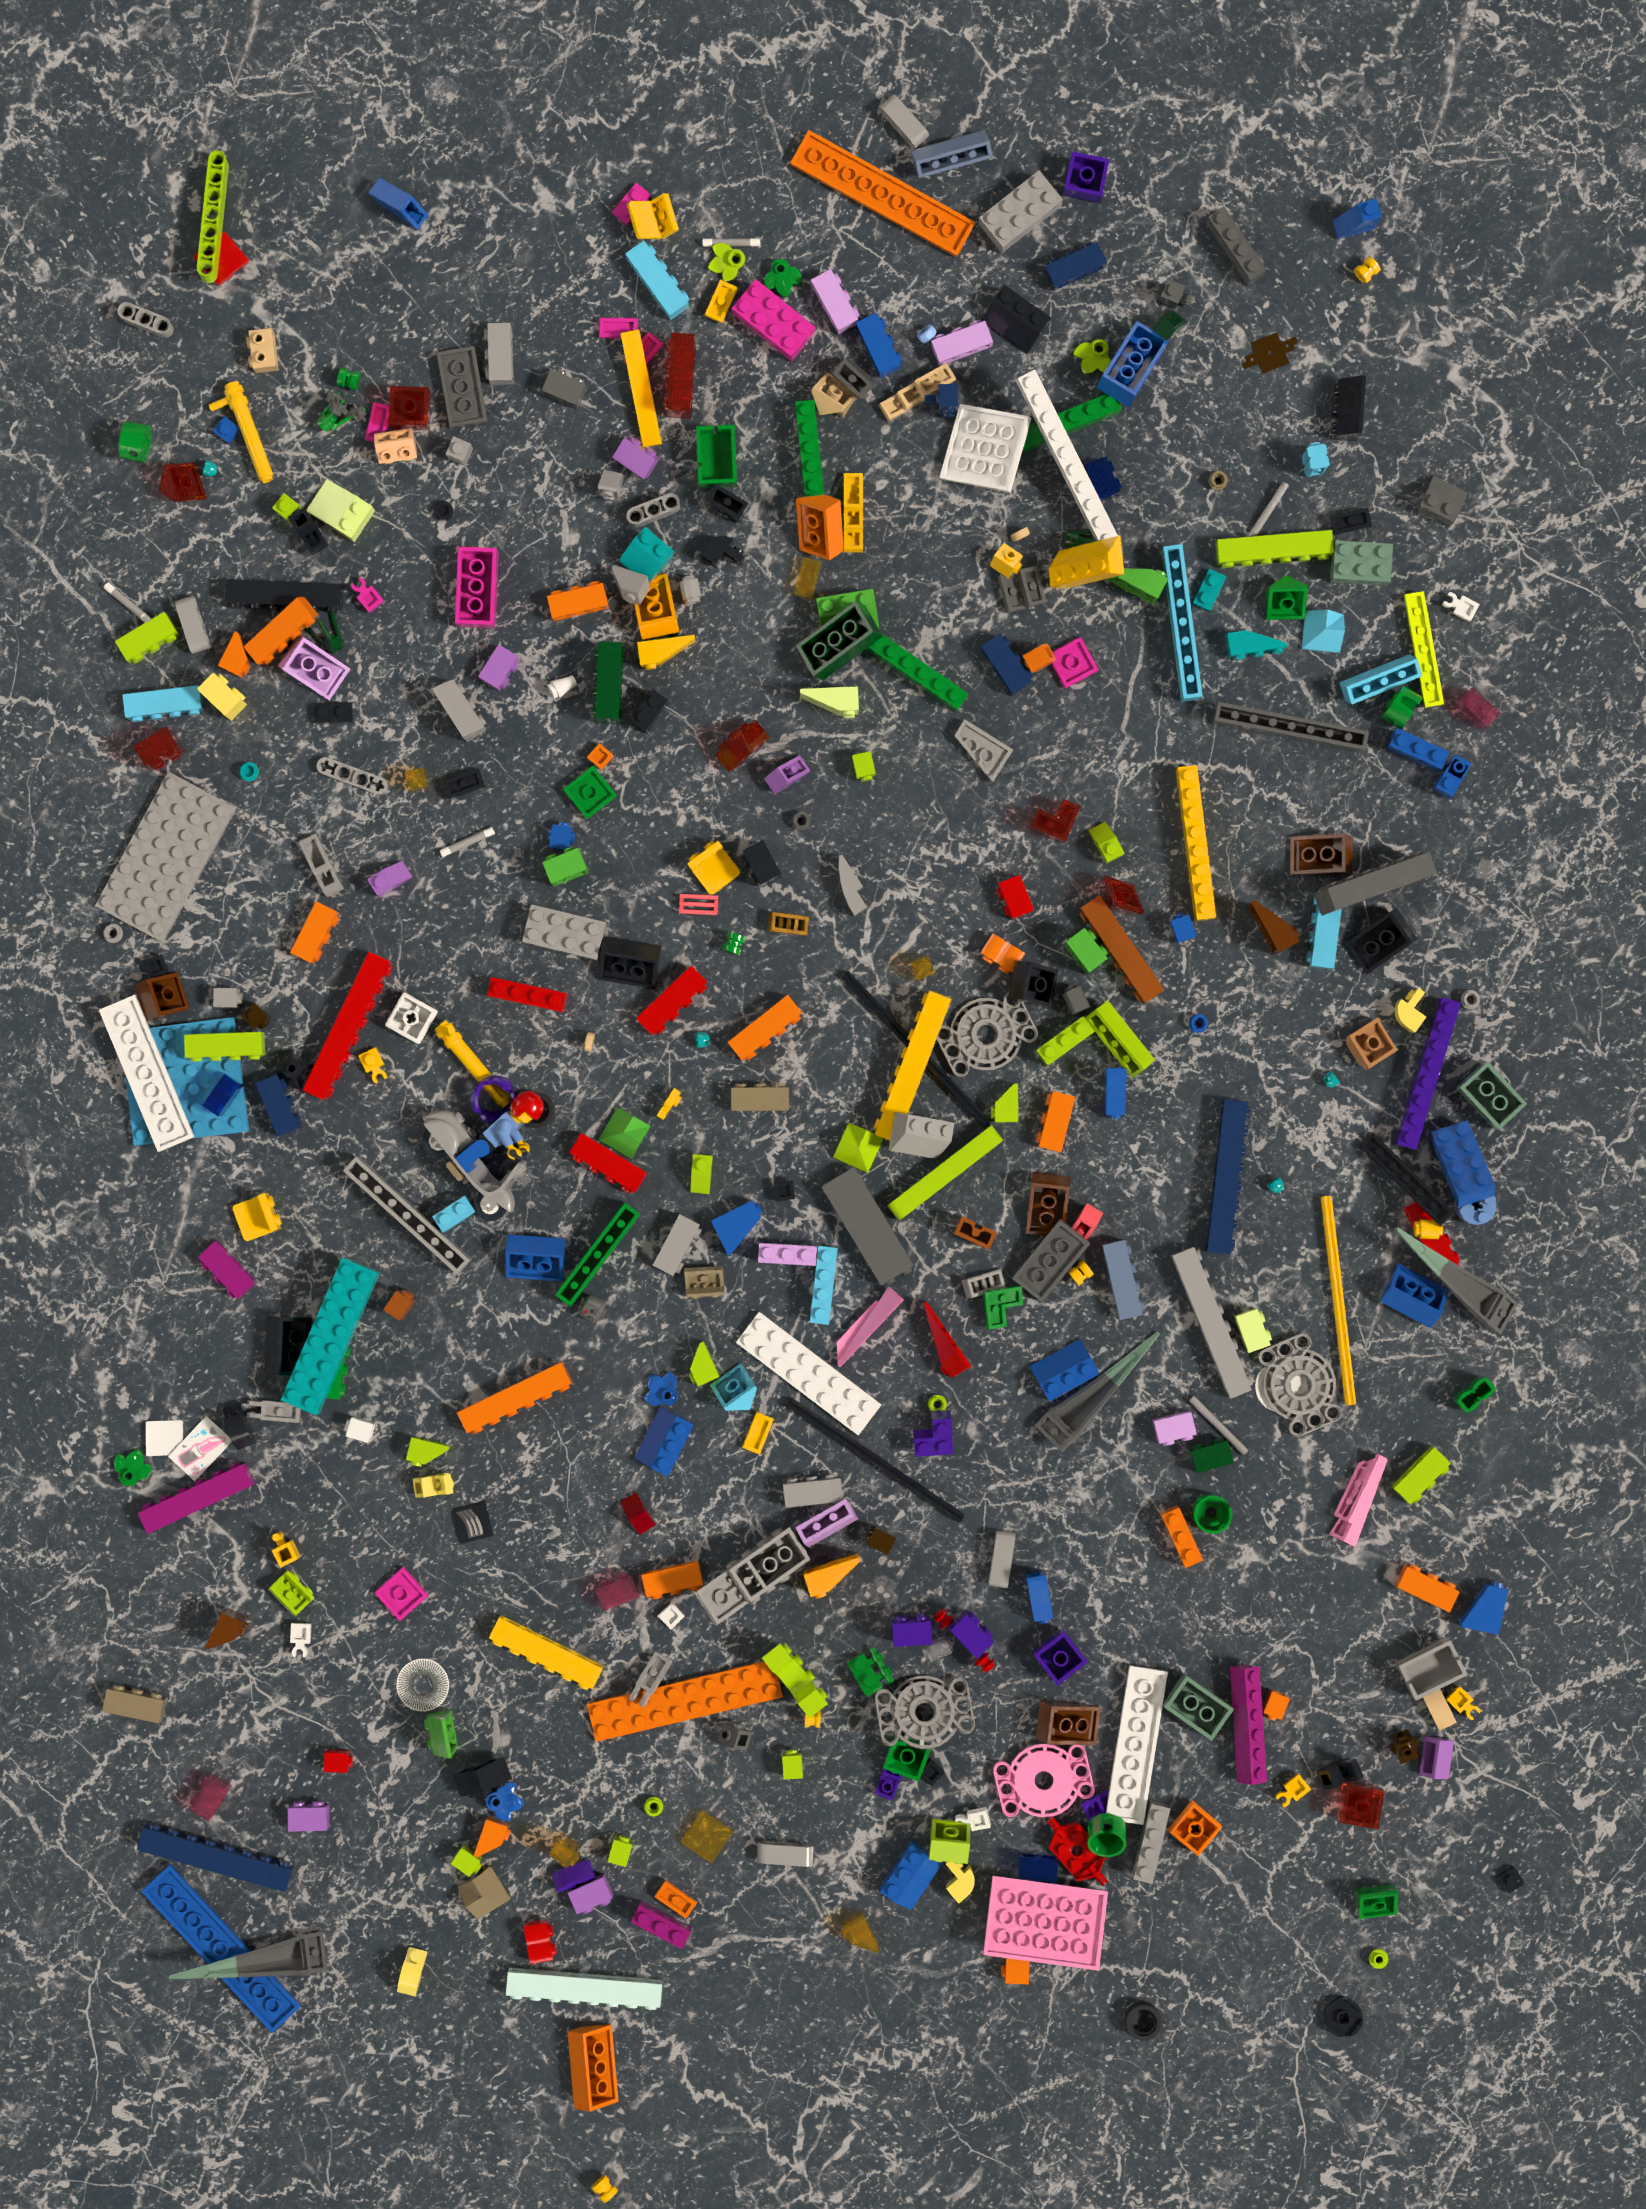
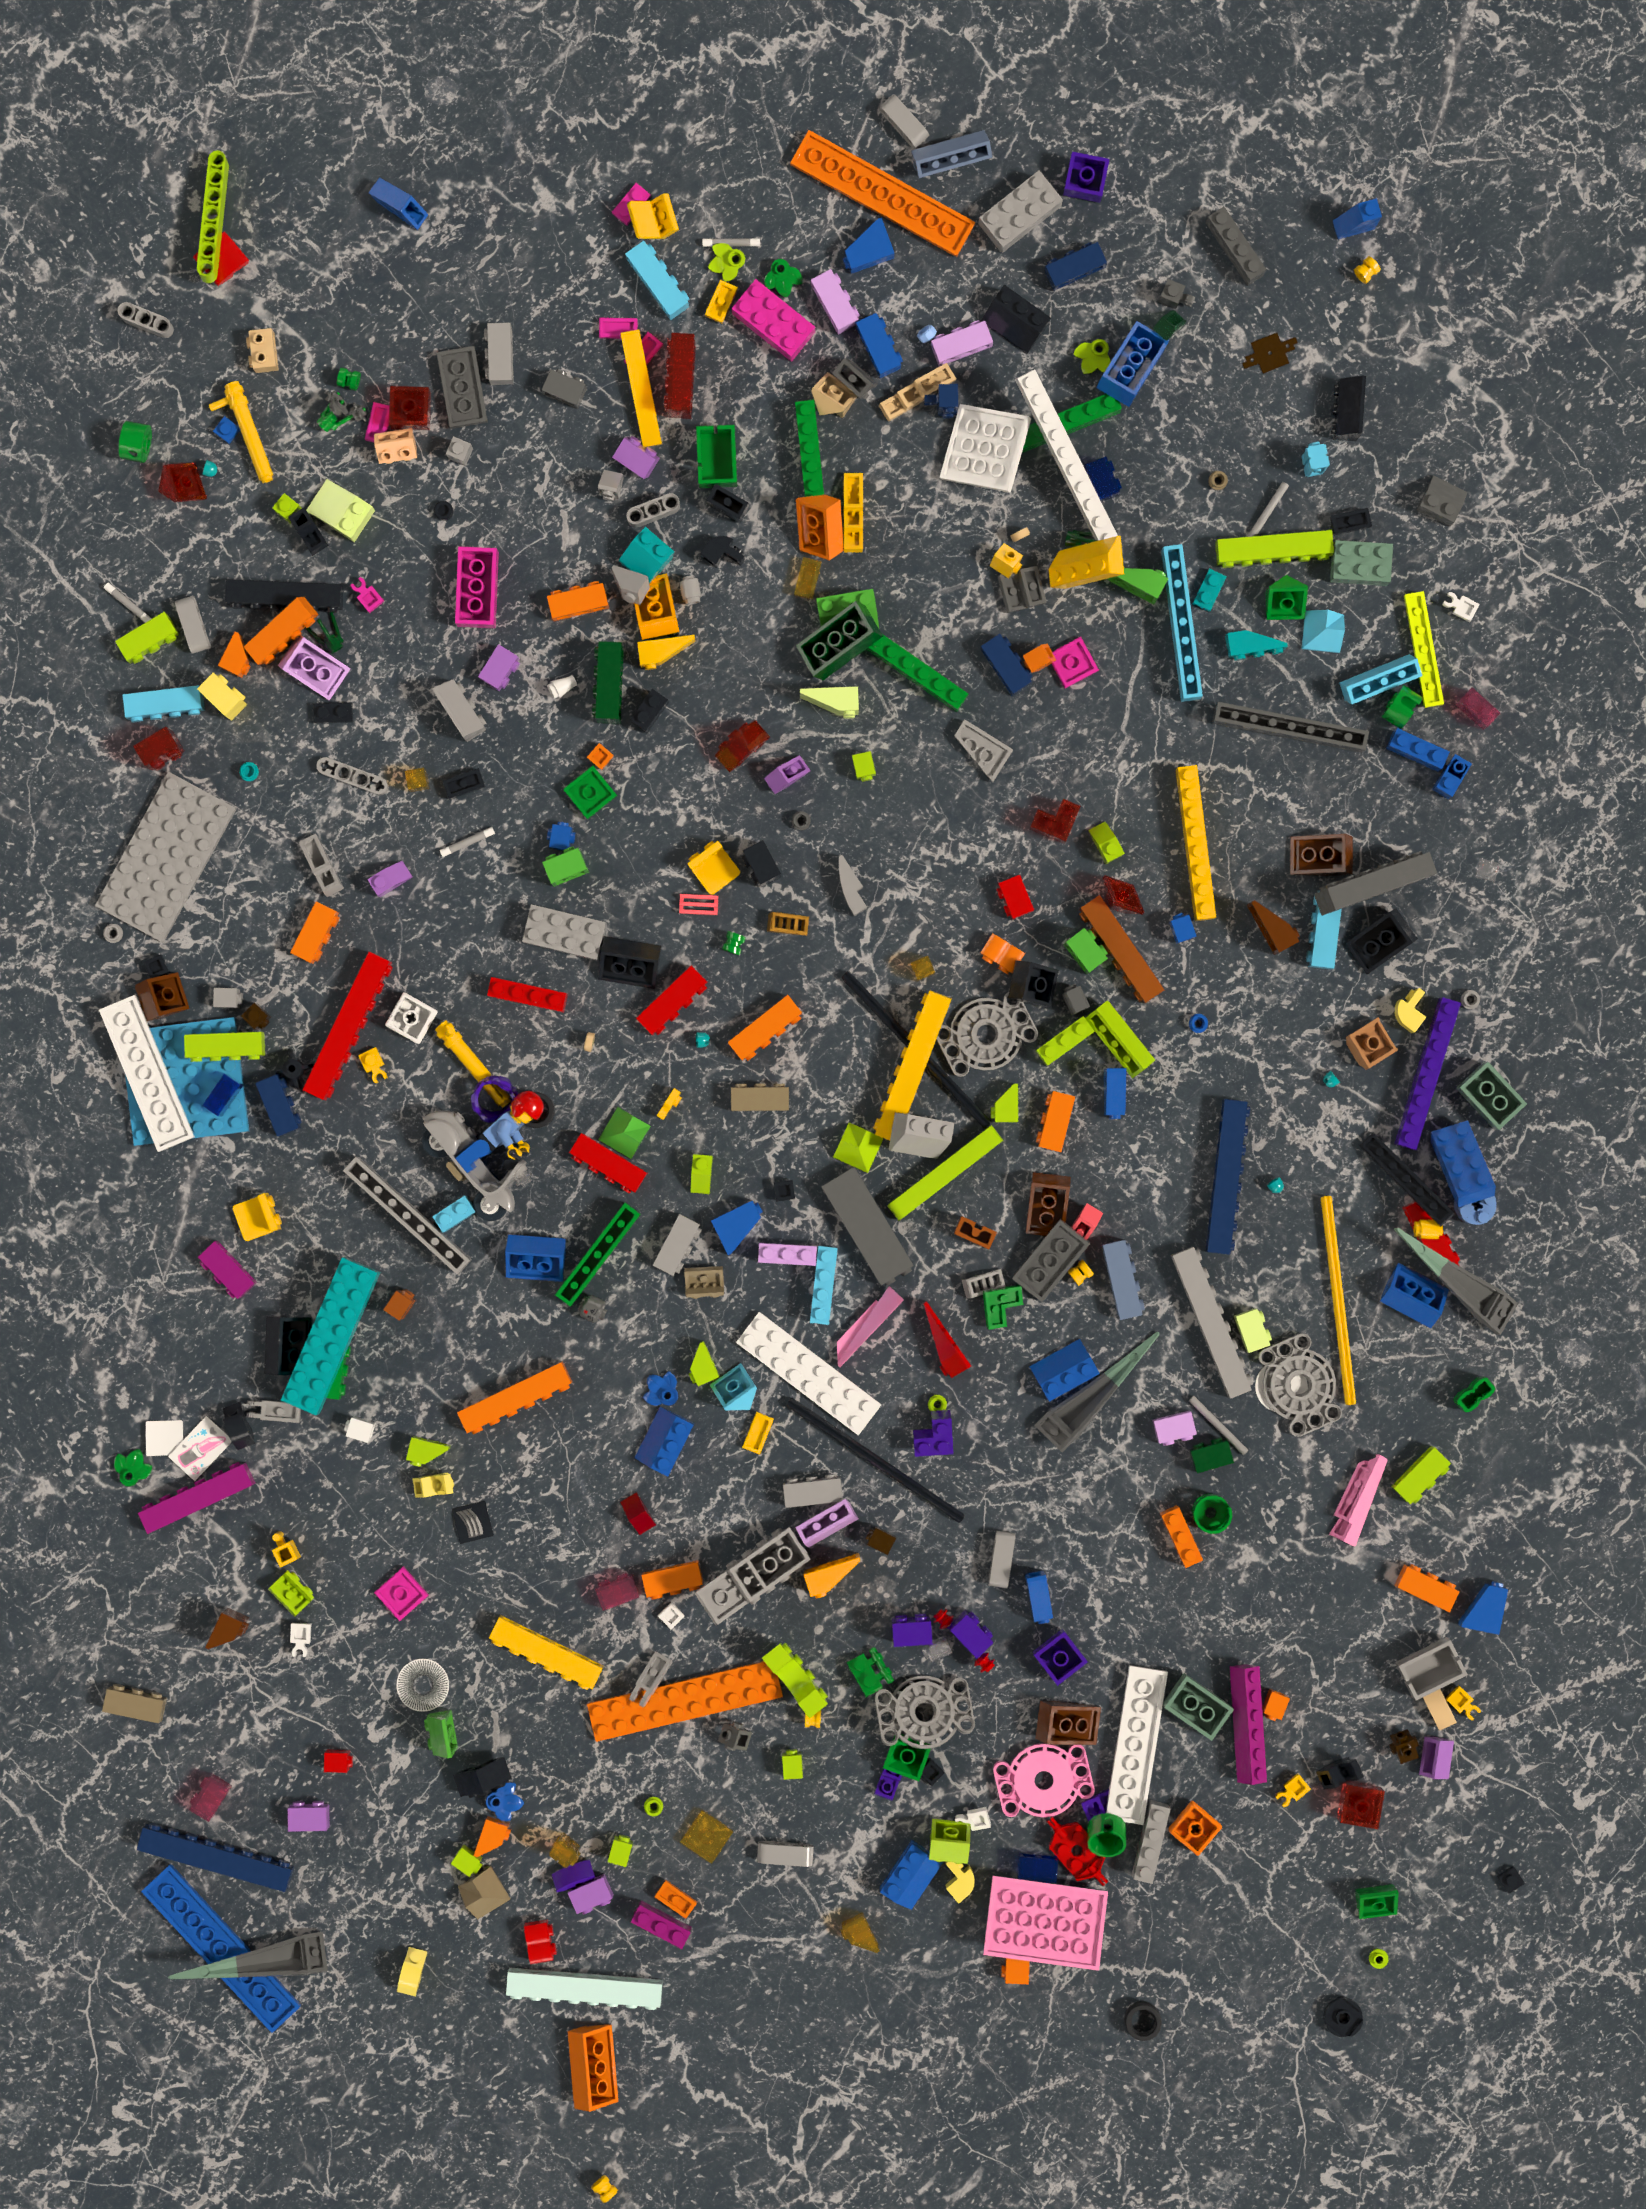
none -> blue slope [842,217,895,274]

